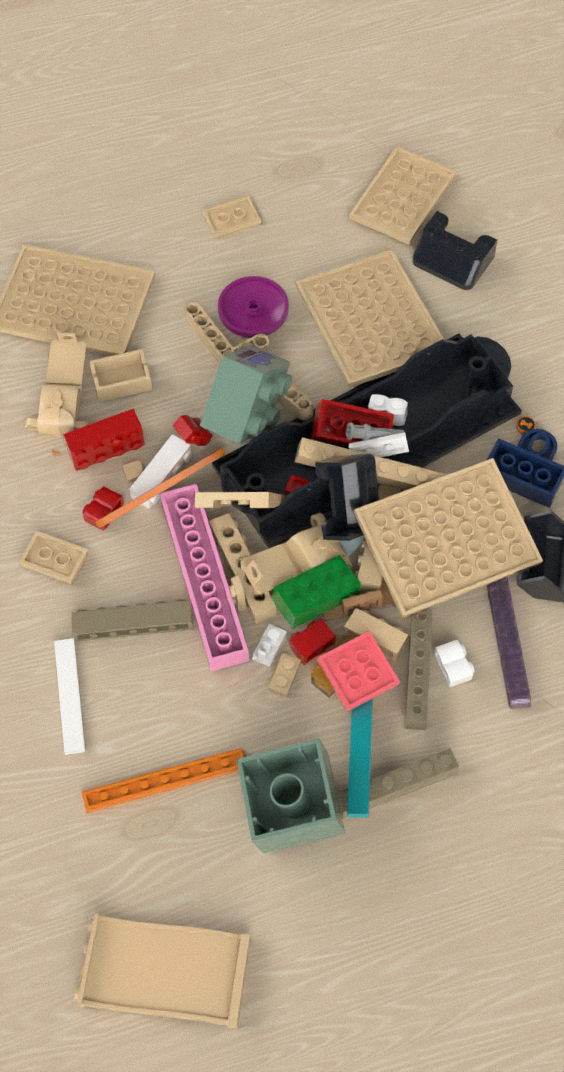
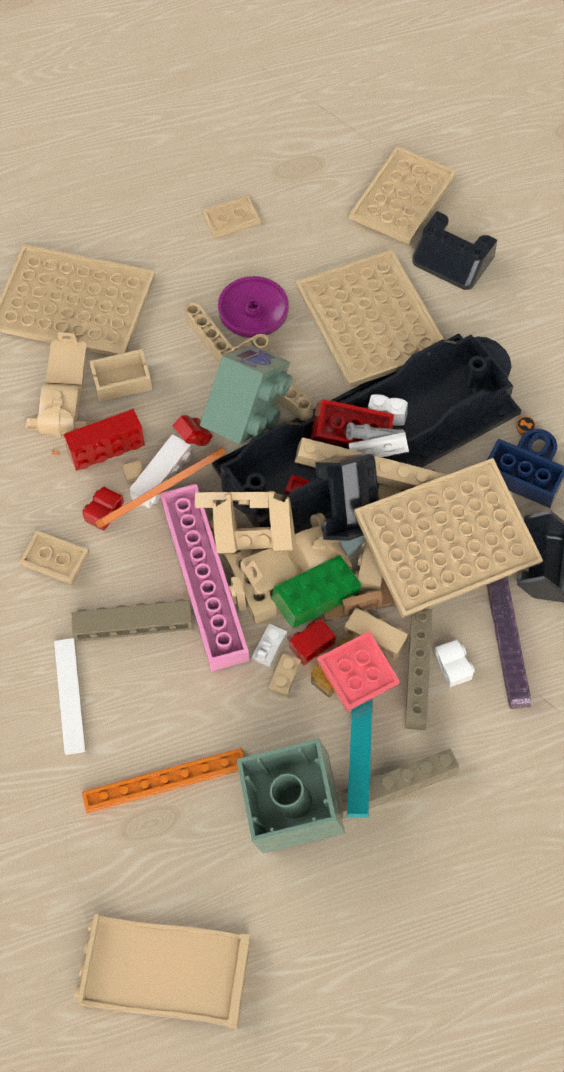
none -> tan wedge [213,491,296,553]

